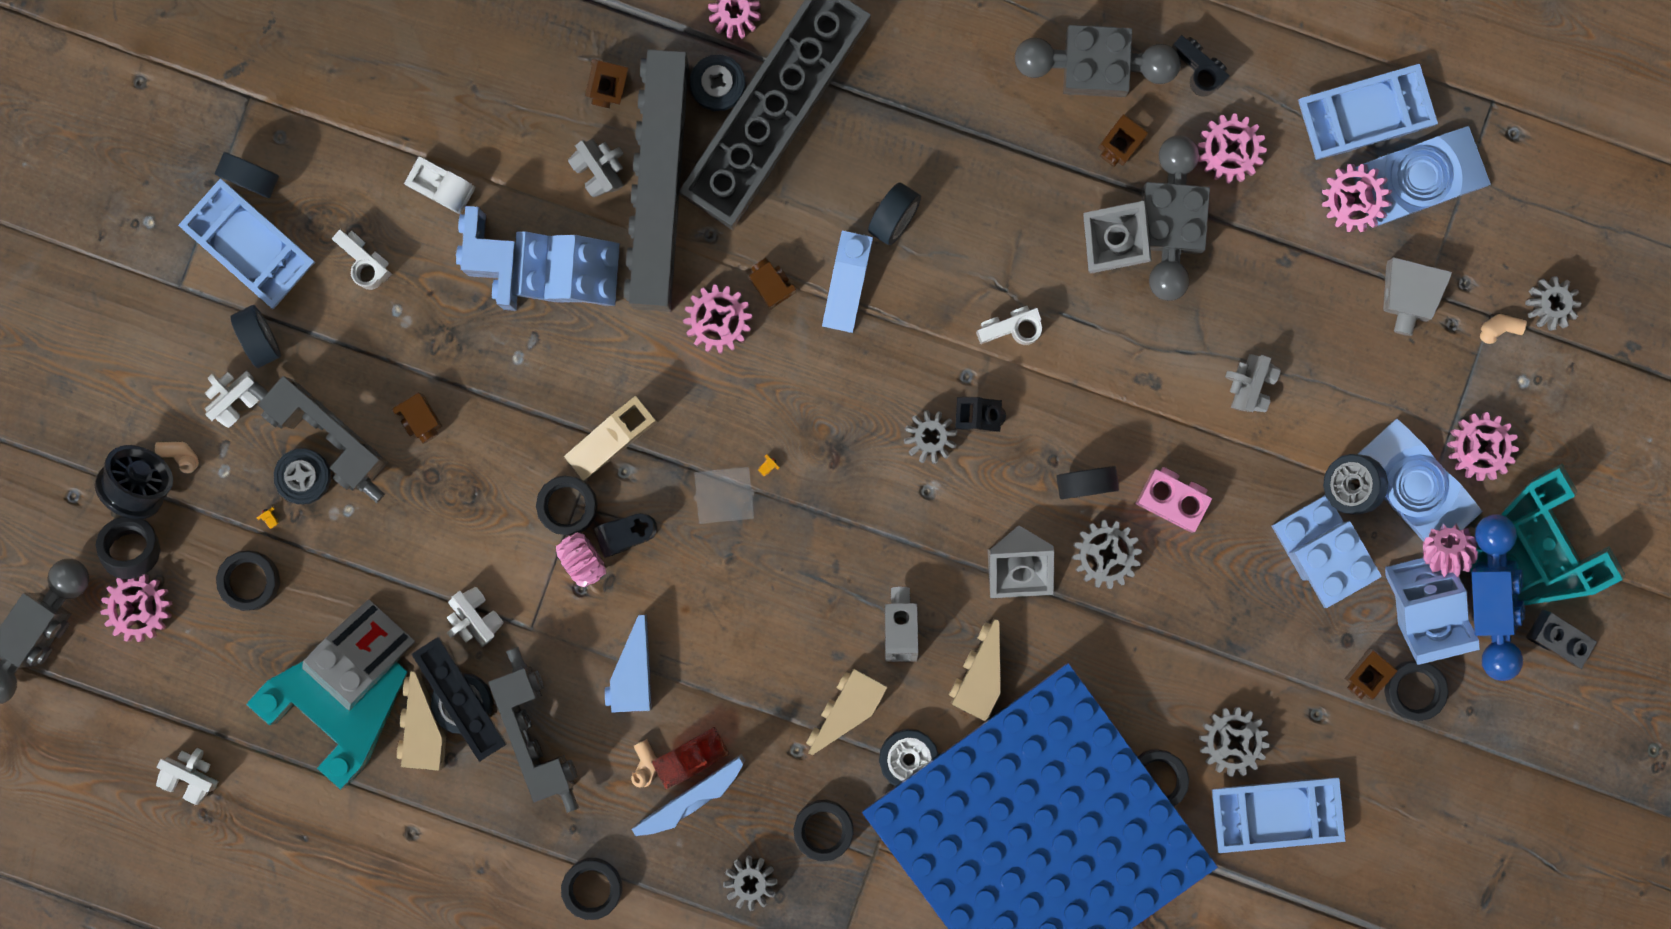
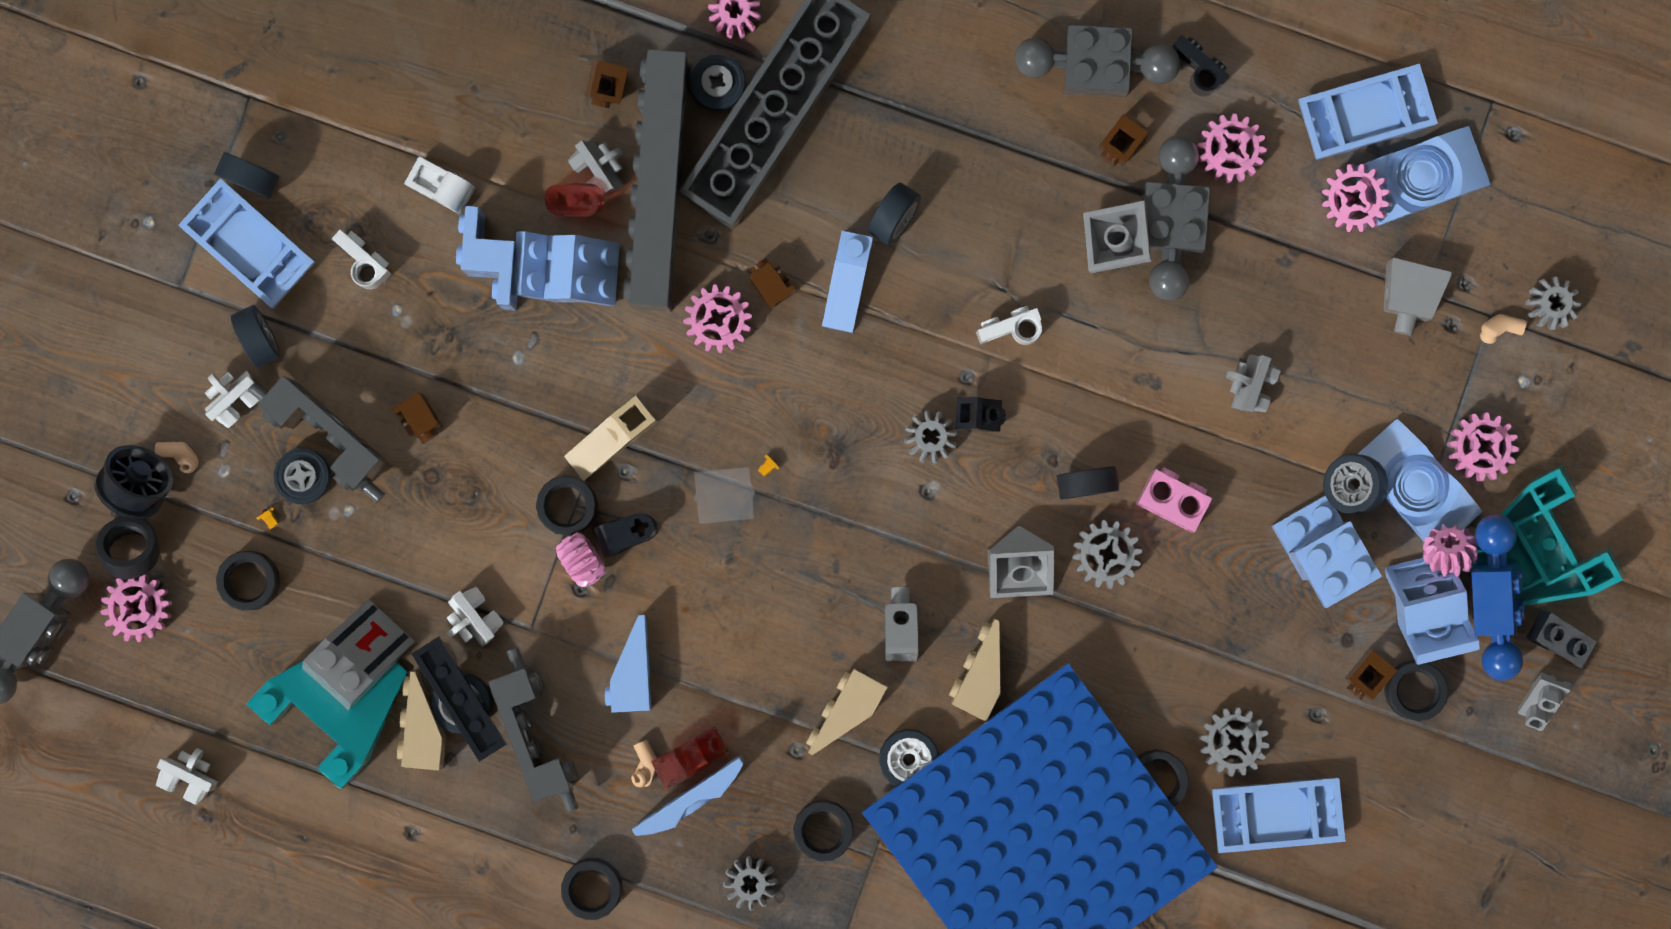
none -> clear red plate [544,183,605,217]
none -> light grey hips [1518,672,1571,731]

